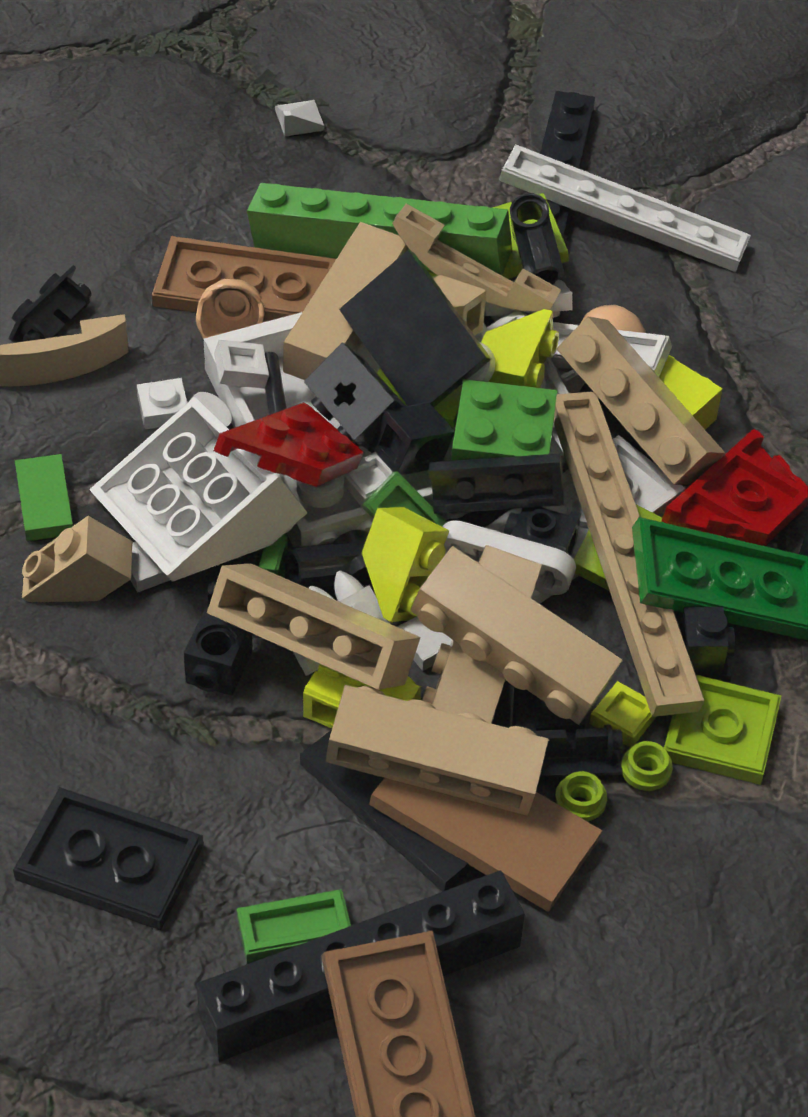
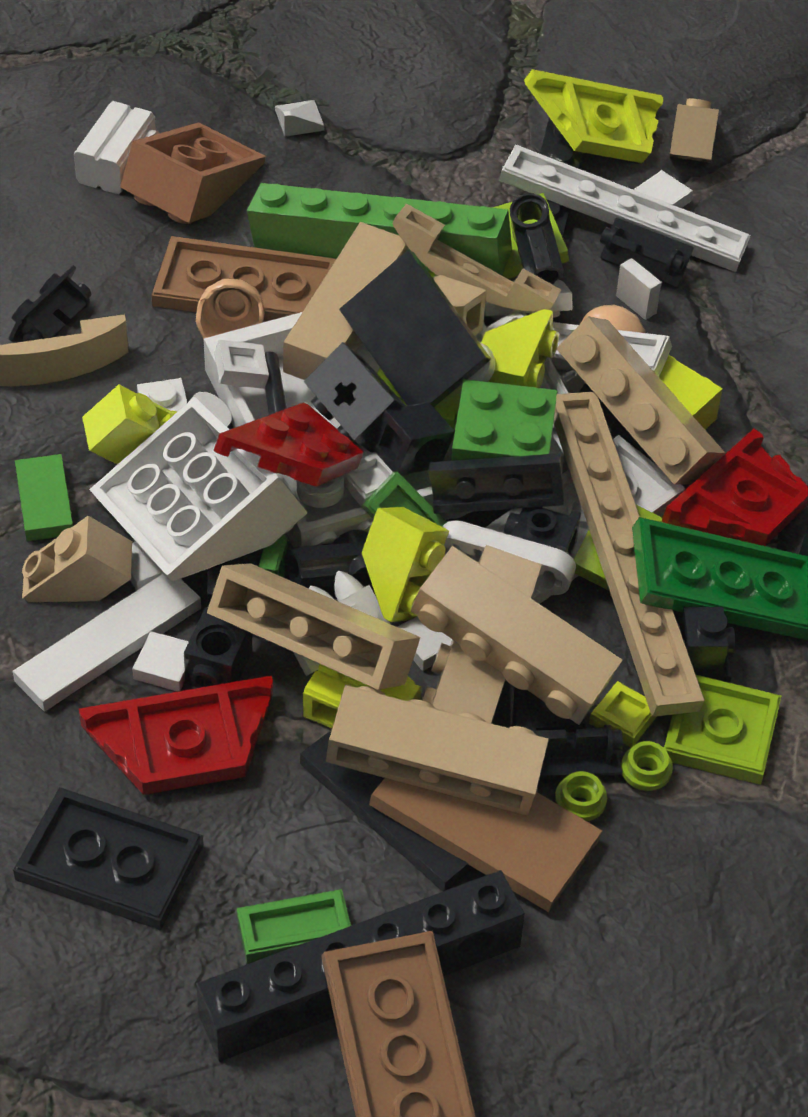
none -> white tile [13,573,201,712]
none -> white brick [74,101,159,195]
none -> red wing [79,675,273,795]
none -> neon yellow slope [82,384,177,465]
none -> nougat slope [120,122,266,224]
none -> white tile [132,631,188,691]
none -> neon yellow wing [524,69,663,163]
none -> black hinge [600,218,694,287]
none -> white tile [616,258,661,320]
none -> white tile [634,170,693,208]
none -> tan slope [670,98,719,163]

